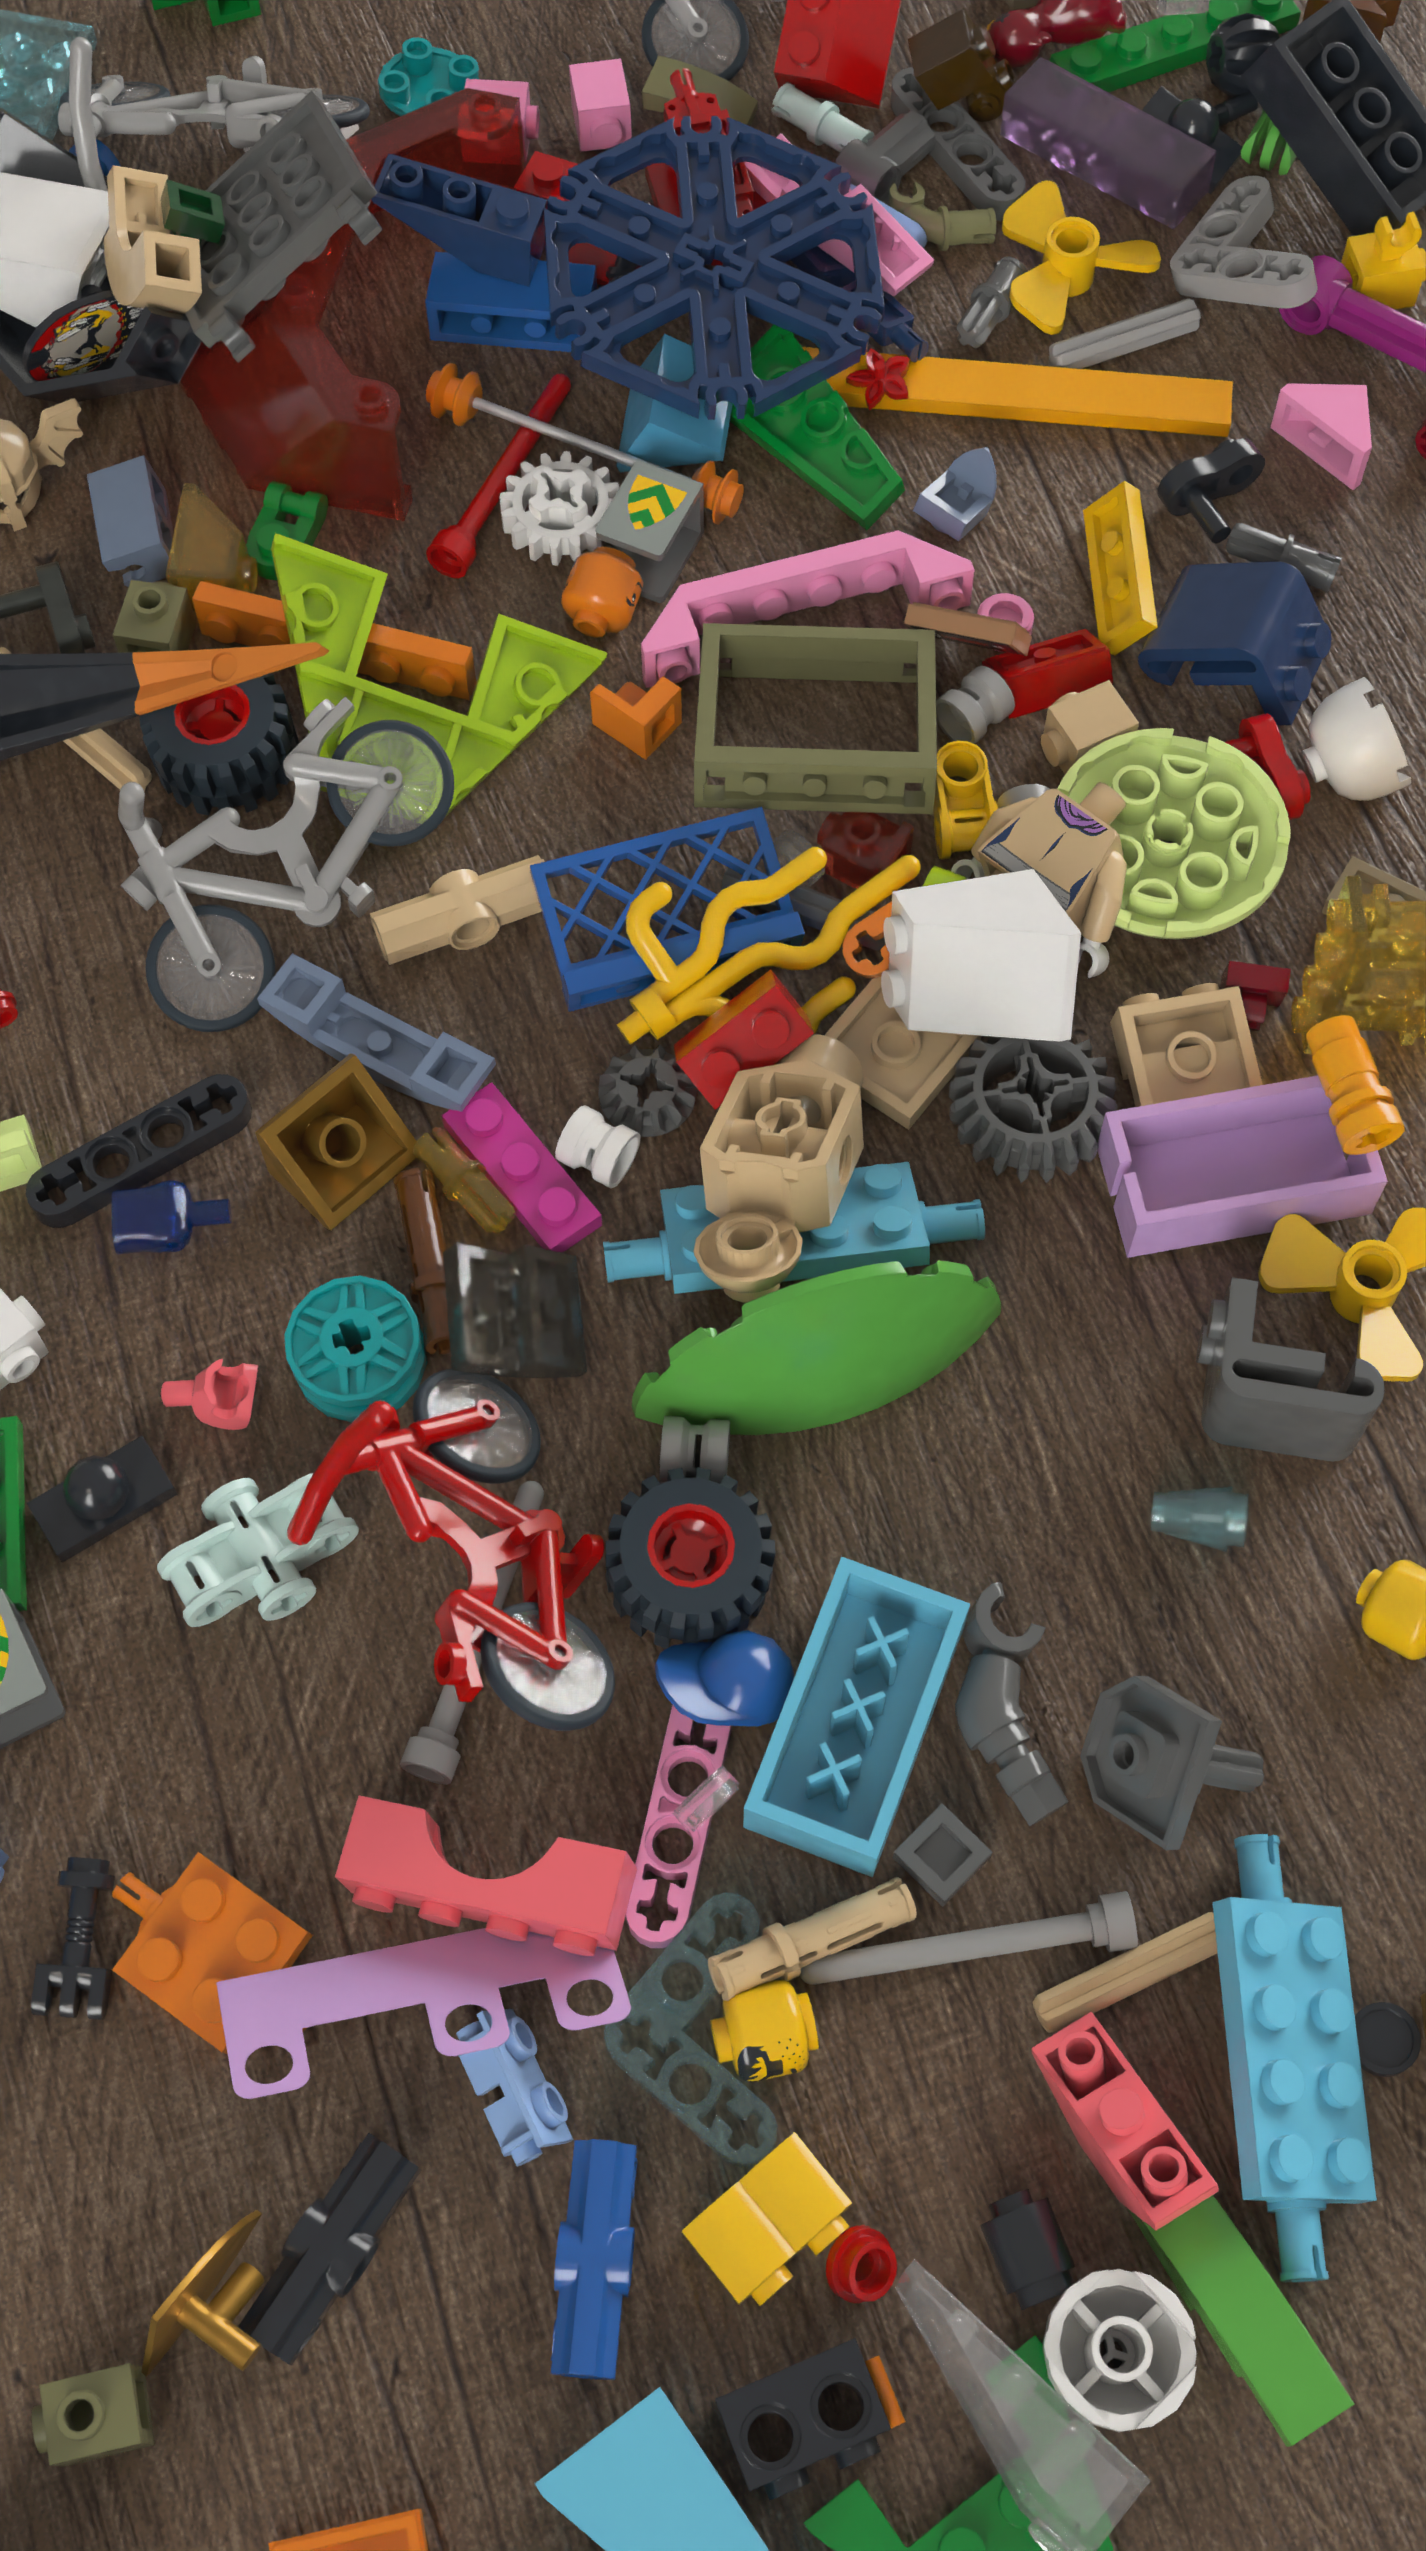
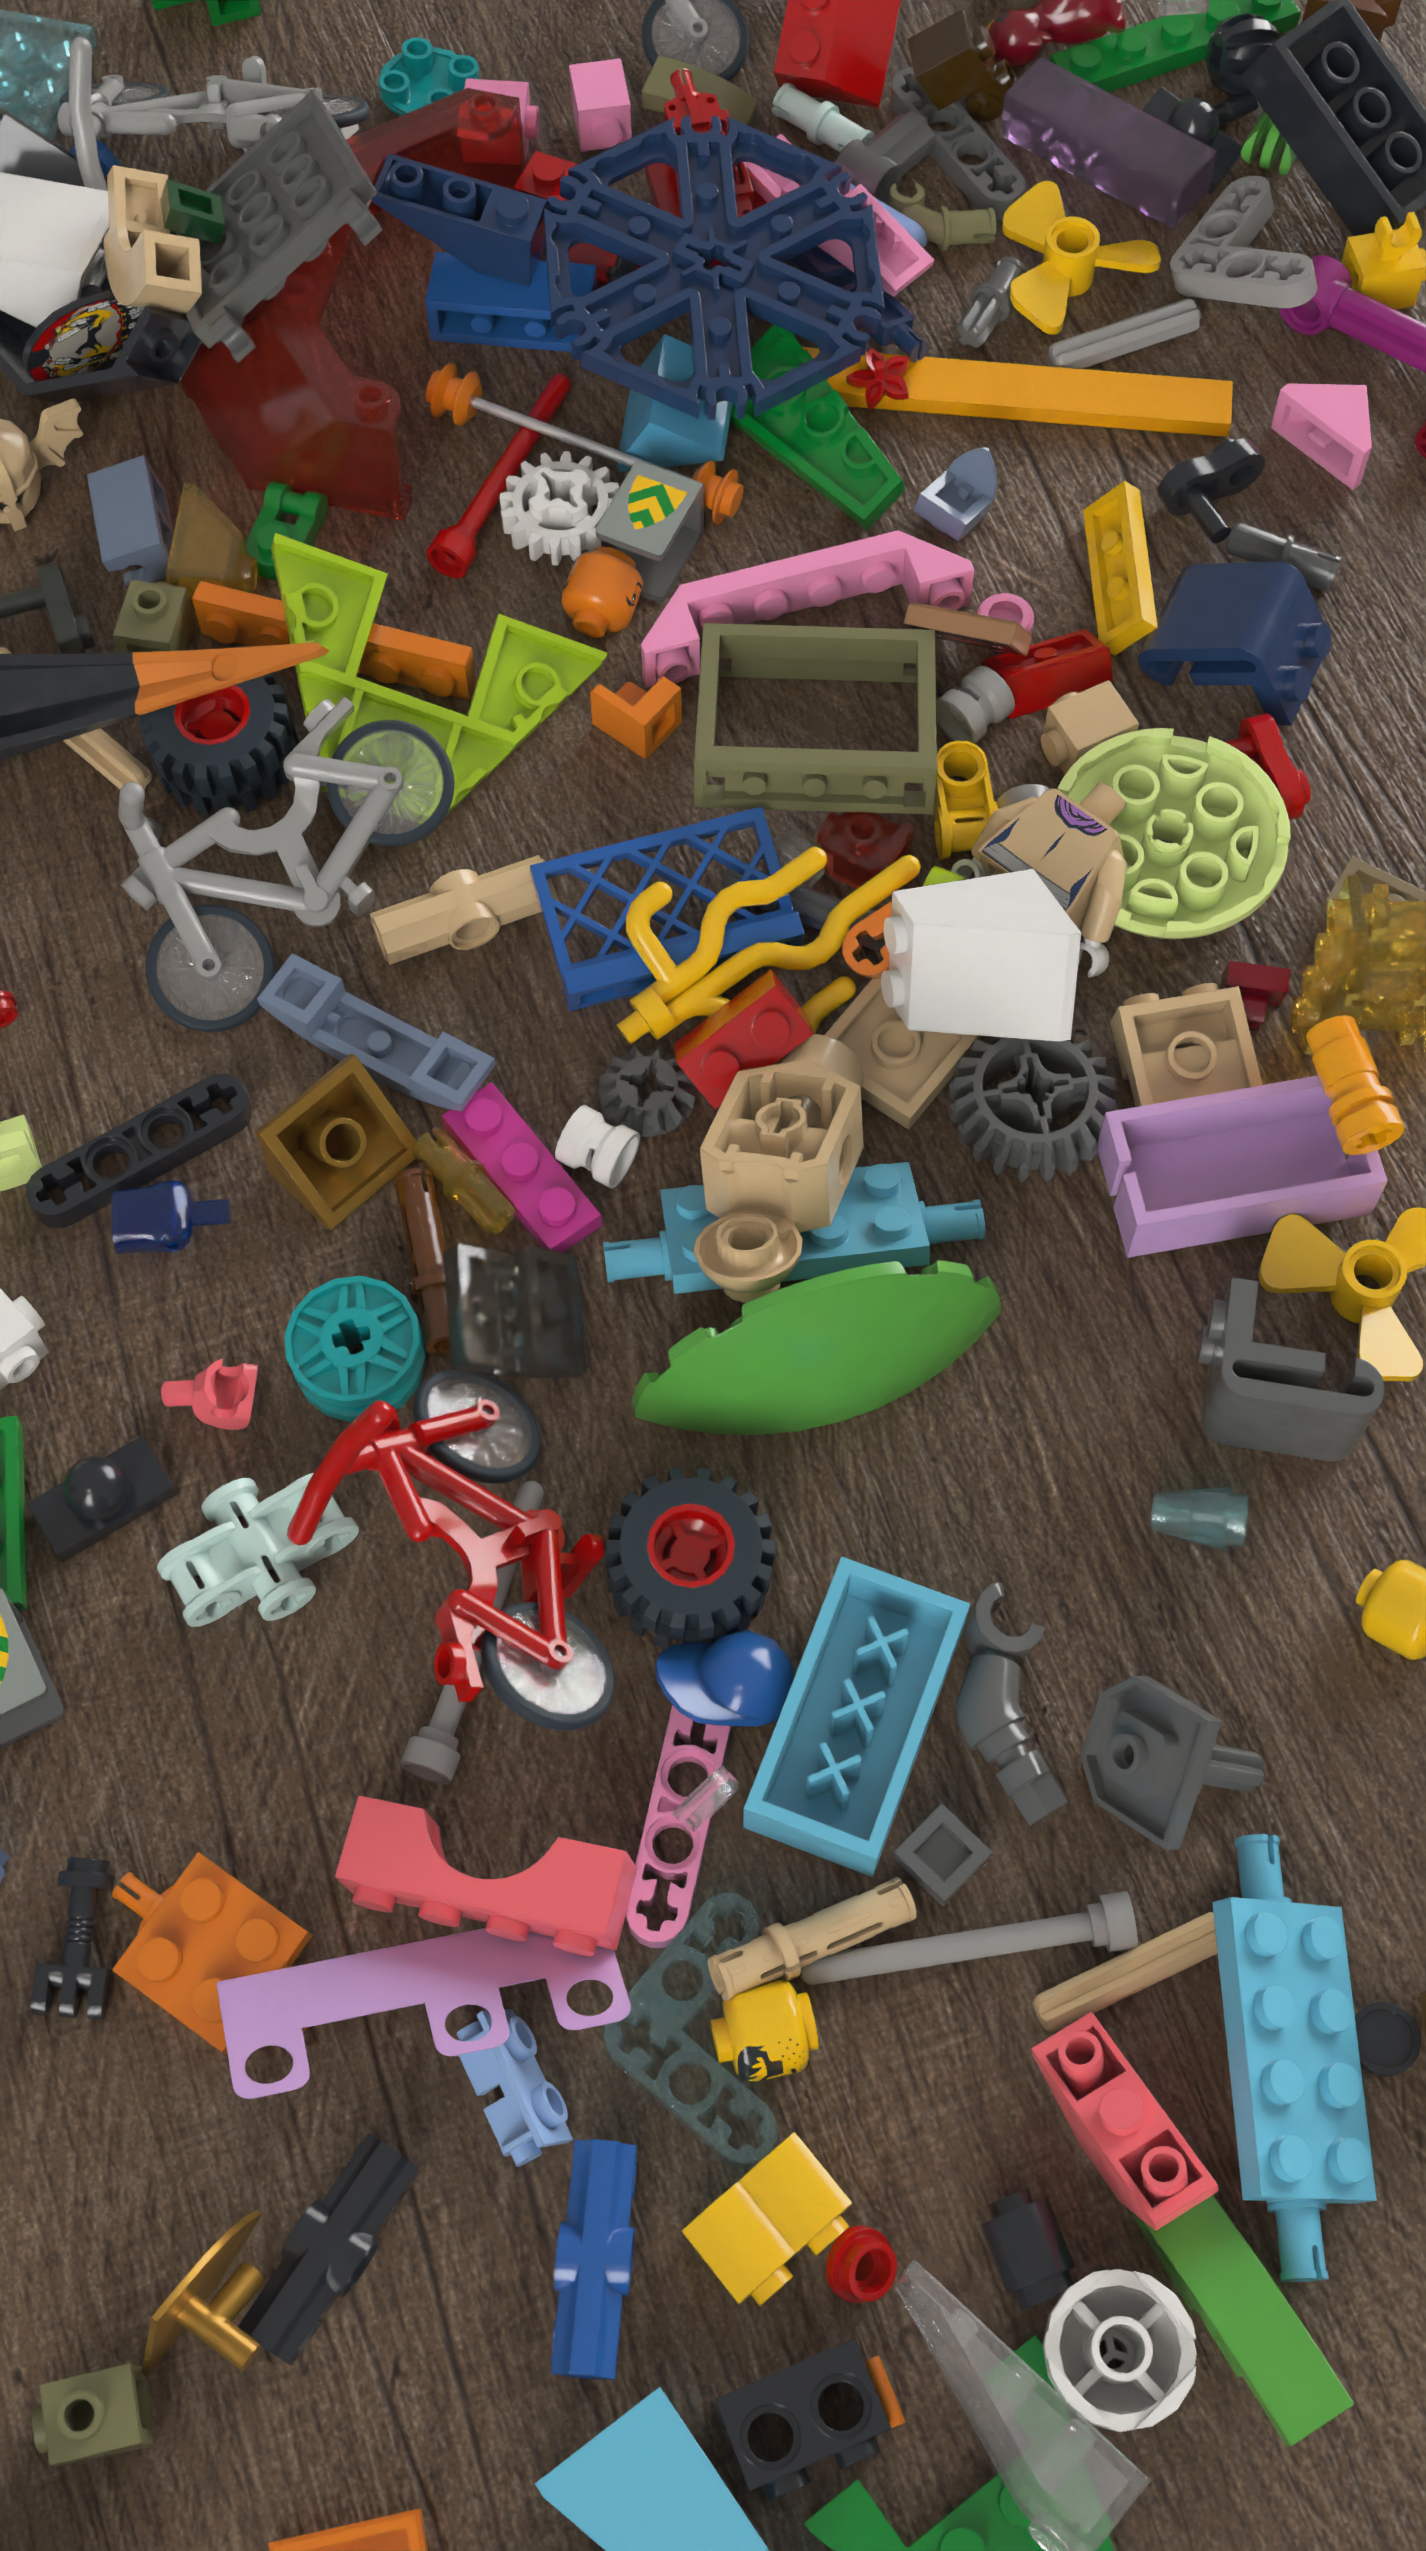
light grey wheel [660,1416,730,1484] -> none
white cylinder [1302,677,1411,801] -> none

